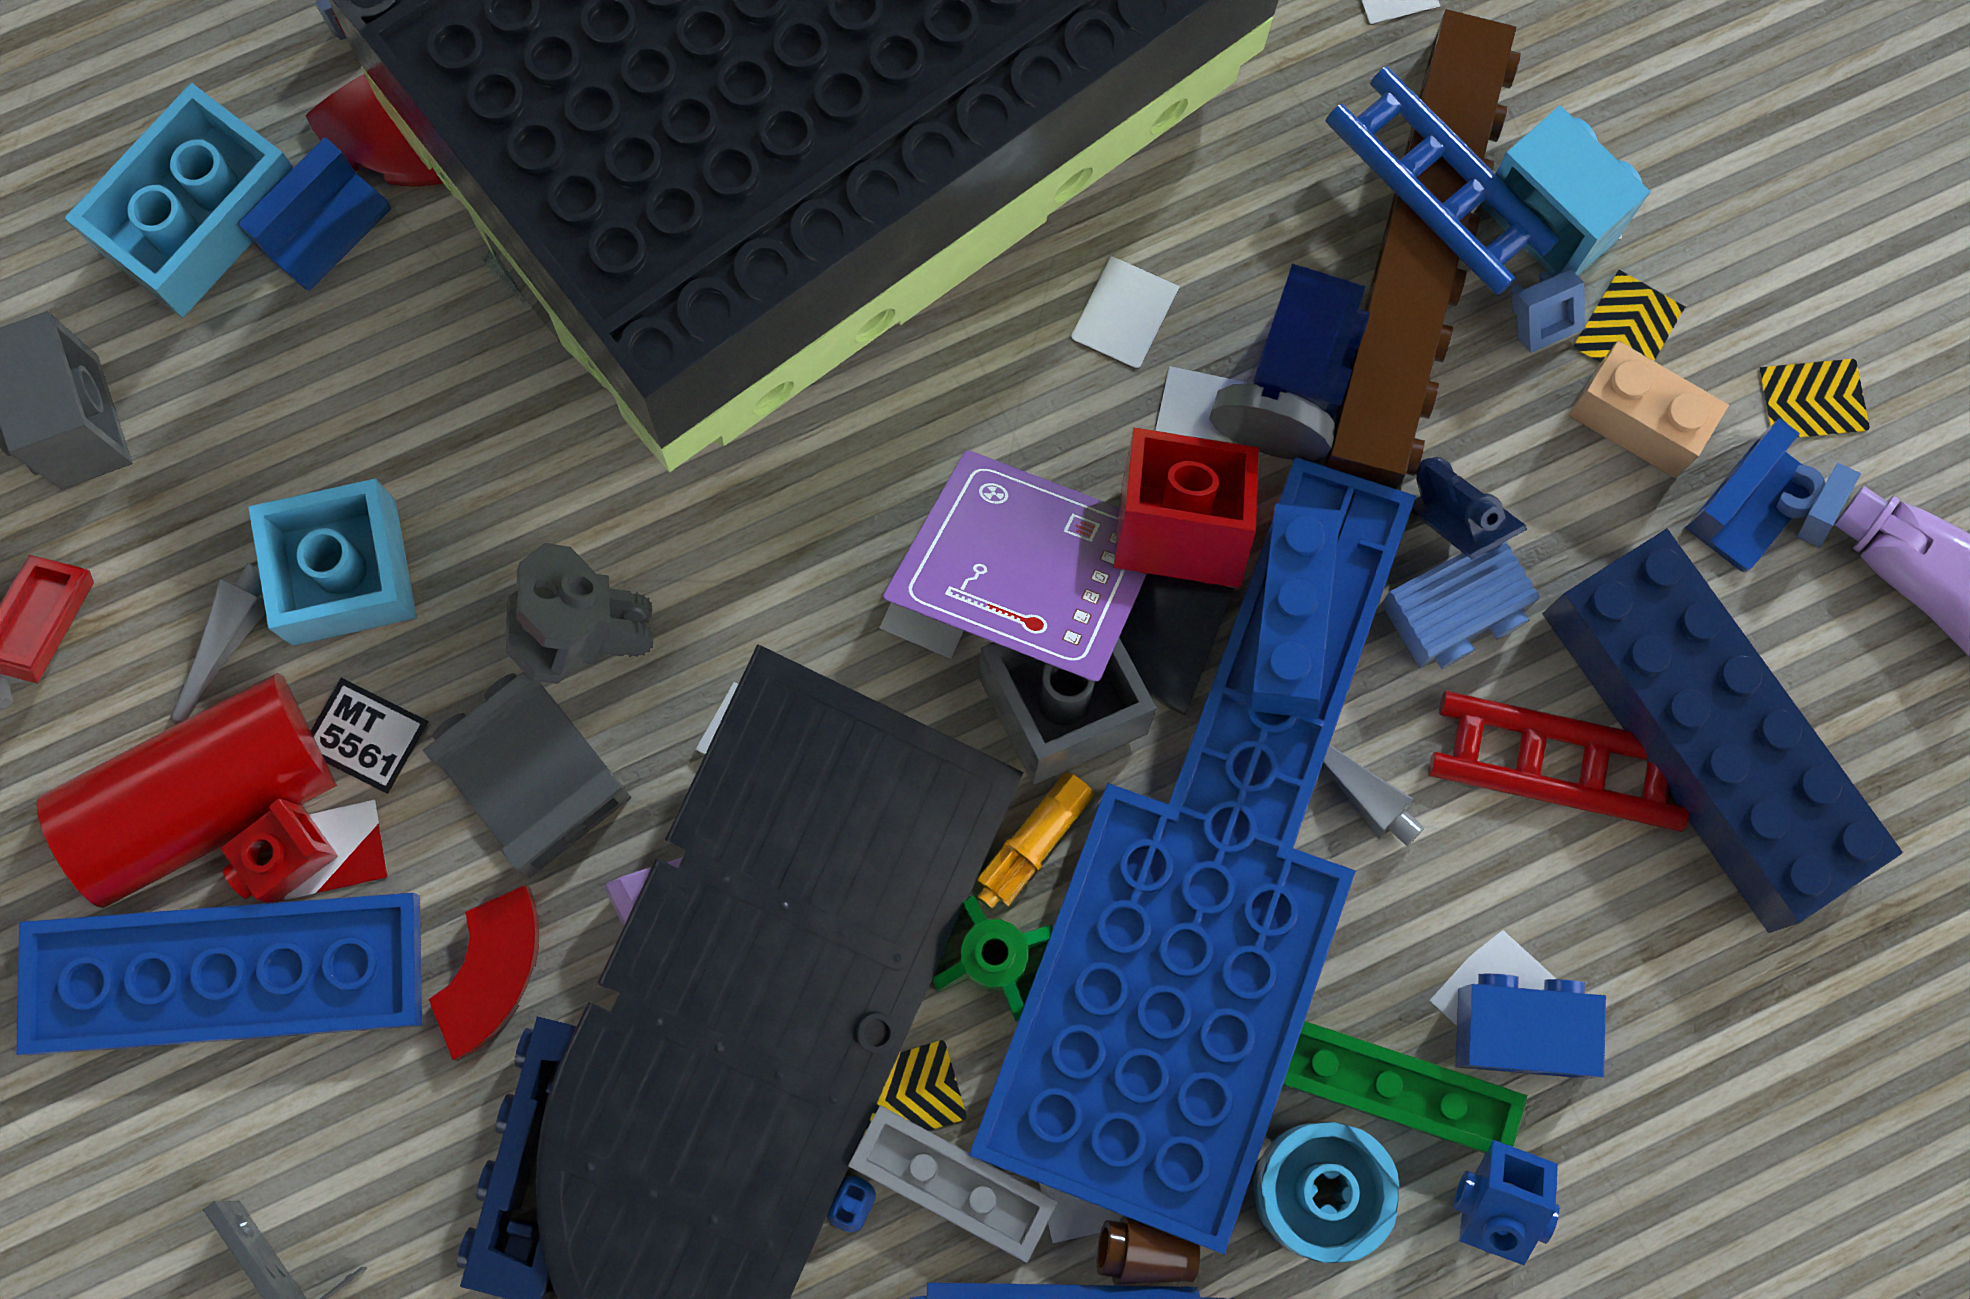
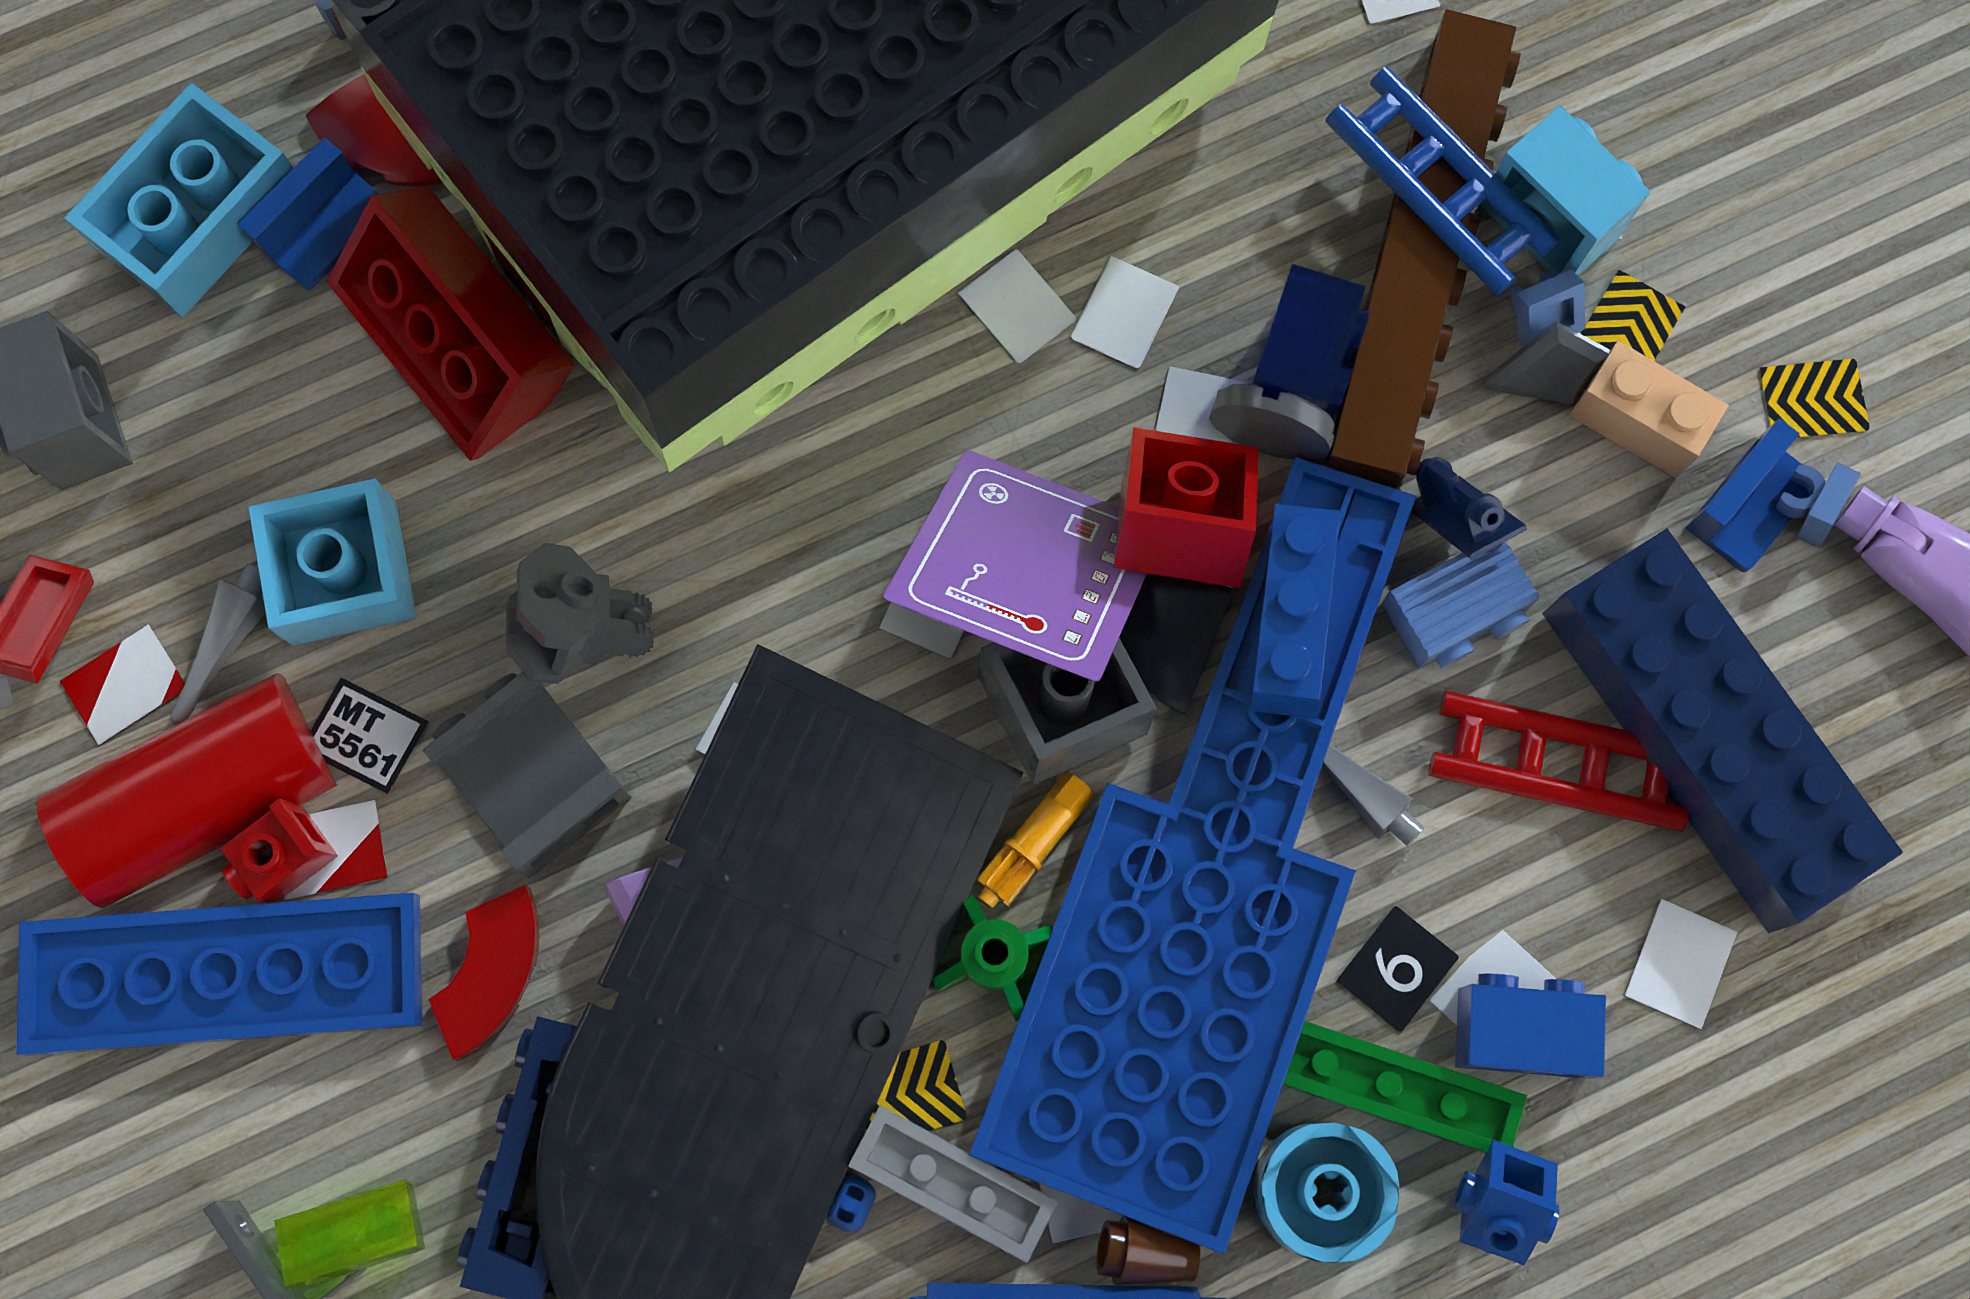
none -> white sticker [60,624,185,745]
none -> clear neon green plate [274,1179,425,1290]
none -> red slope [326,186,575,461]
none -> white sticker [958,248,1076,363]
none -> black sticker [1337,906,1459,1031]
none -> dark grey piece [1484,321,1610,405]
none -> white sticker [1625,899,1737,1029]

